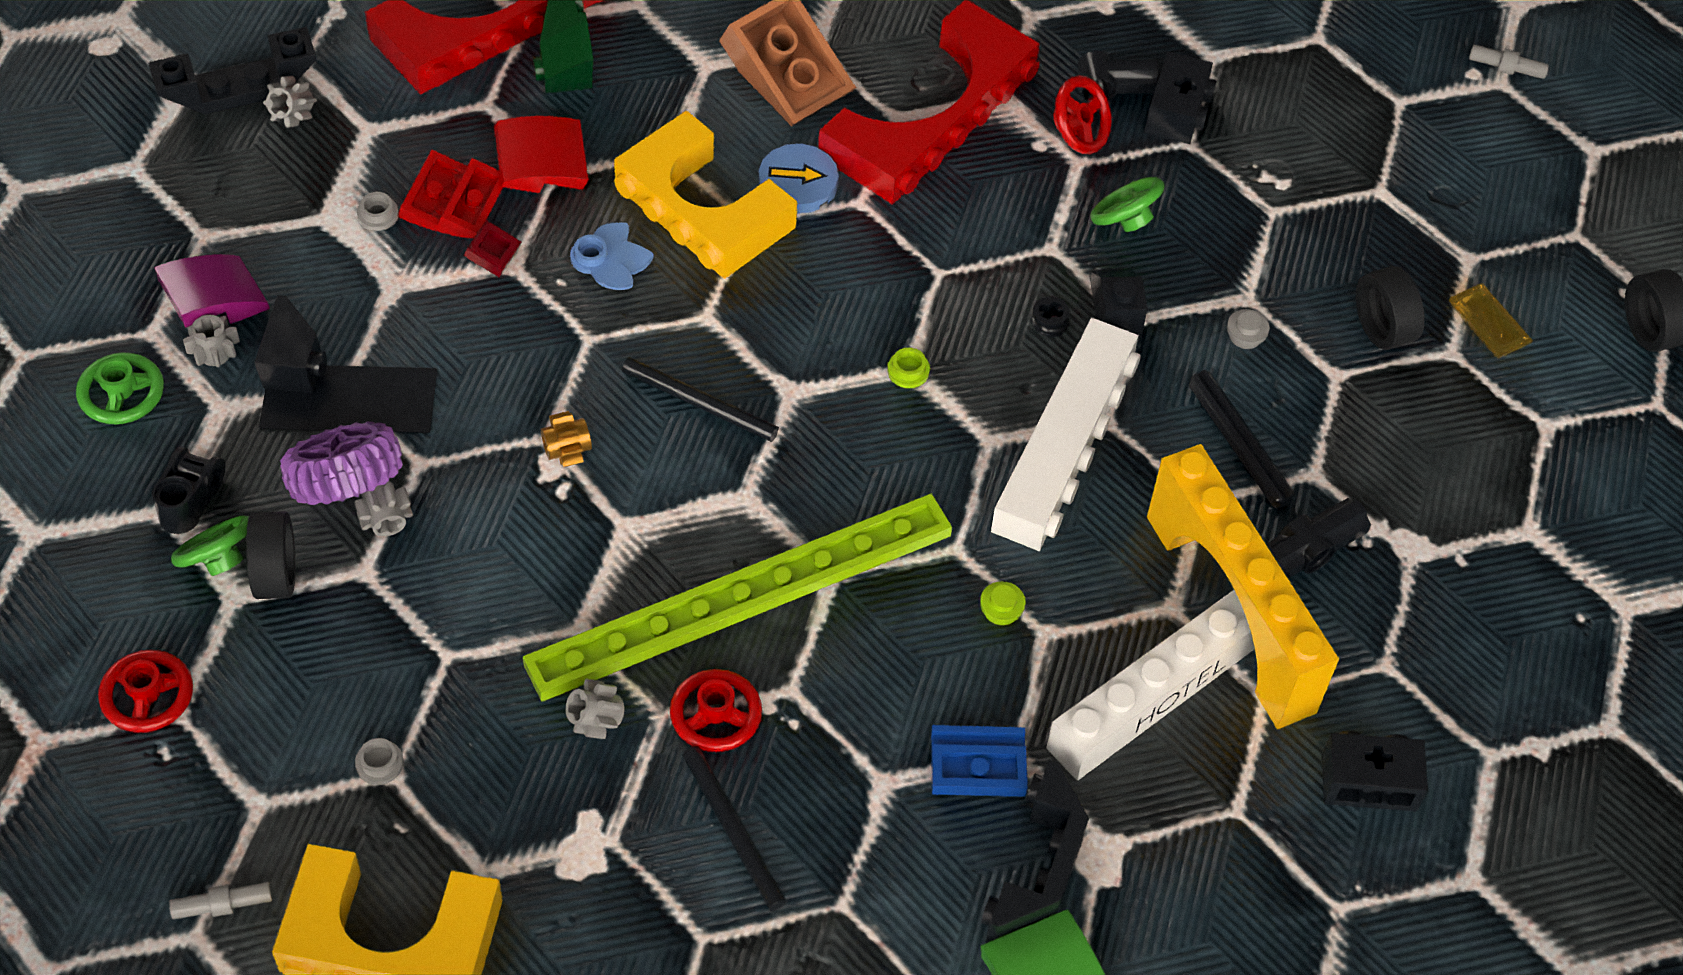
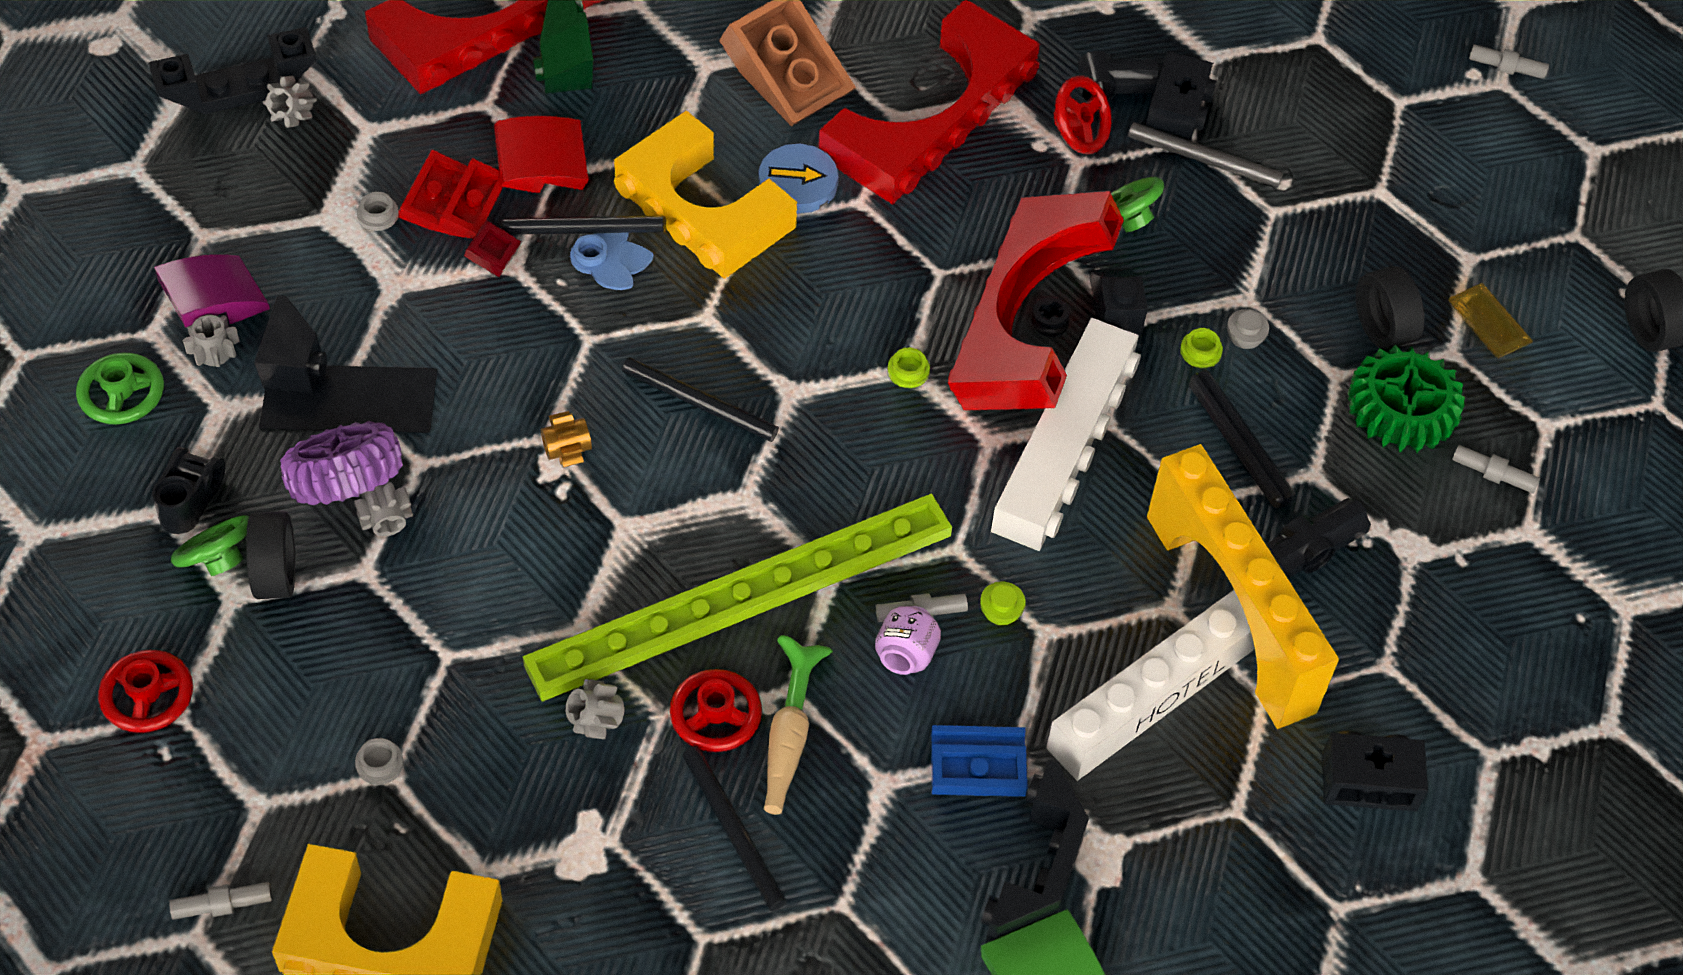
none -> black bar [502,216,666,235]
none -> tan piece [764,635,833,814]
none -> lavender head [875,606,941,675]
none -> light grey bar [876,593,968,622]
none -> red arch [948,191,1124,410]
none -> flat silver bar [1128,122,1283,188]
none -> lime plate [1180,328,1223,368]
none -> green gear [1347,345,1465,453]
none -> light grey bar [1452,445,1540,494]

